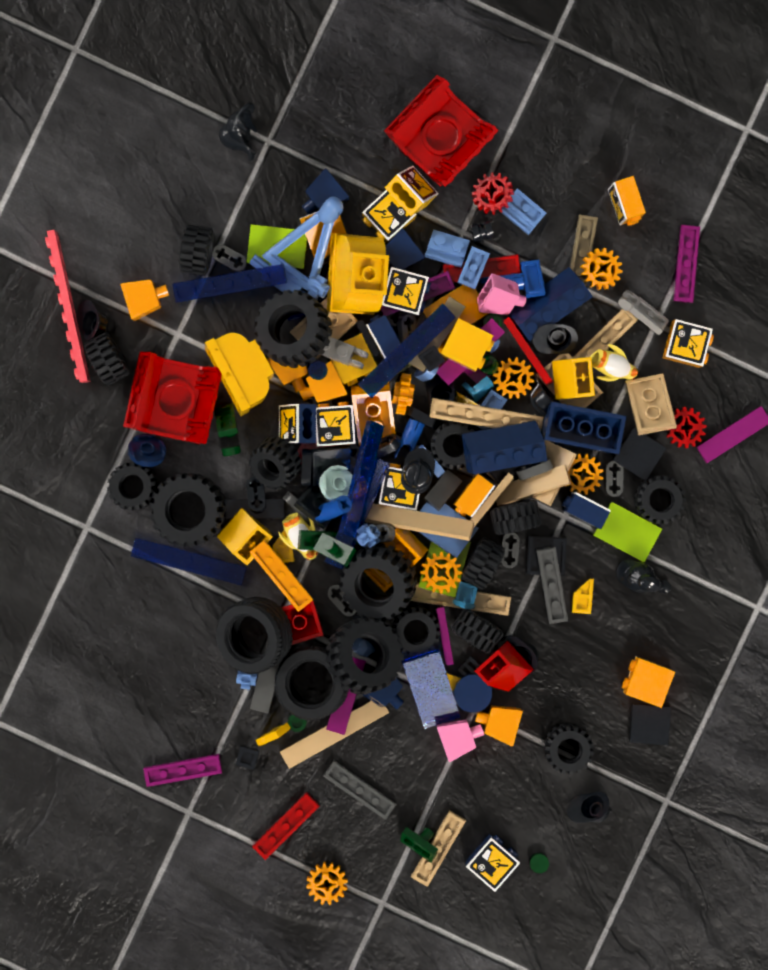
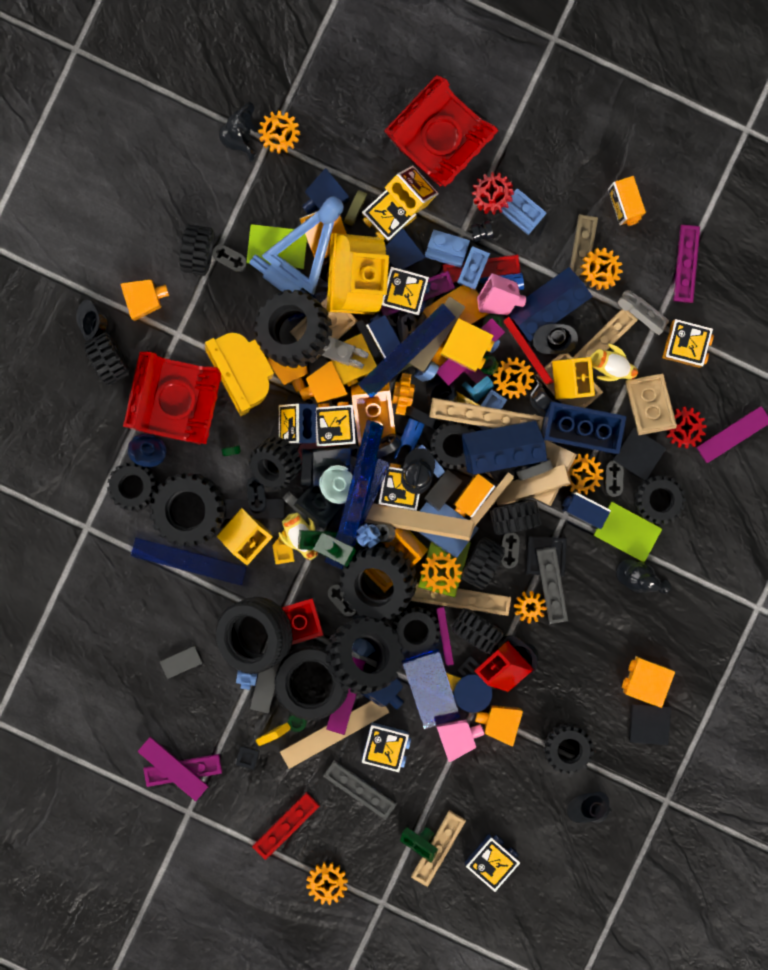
coral plate [45,230,91,383] -> none
clear blue tile [172,264,287,303] -> none
dark green tile [214,403,238,438] -> none
light orange tile [250,539,314,612] -> none
medium blue gear [305,275,330,300] -> none
clear blue plate [308,361,328,380] -> none
blue piece [315,495,352,523] -> none
black tile [418,345,445,373] -> none
dark azure tile [452,581,478,609] -> none
blue tile [520,260,546,298] -> none
dark green tile [529,853,549,873] -> none
yellow tile [571,578,594,614] -> none
none -> magenta tile [137,736,209,801]
none -> dark grey tile [160,646,203,679]
none -> light orange gear [258,111,300,154]
none -> olive beam [344,190,367,227]
none -> piece [362,722,411,772]
none -> light orange gear [514,590,547,623]

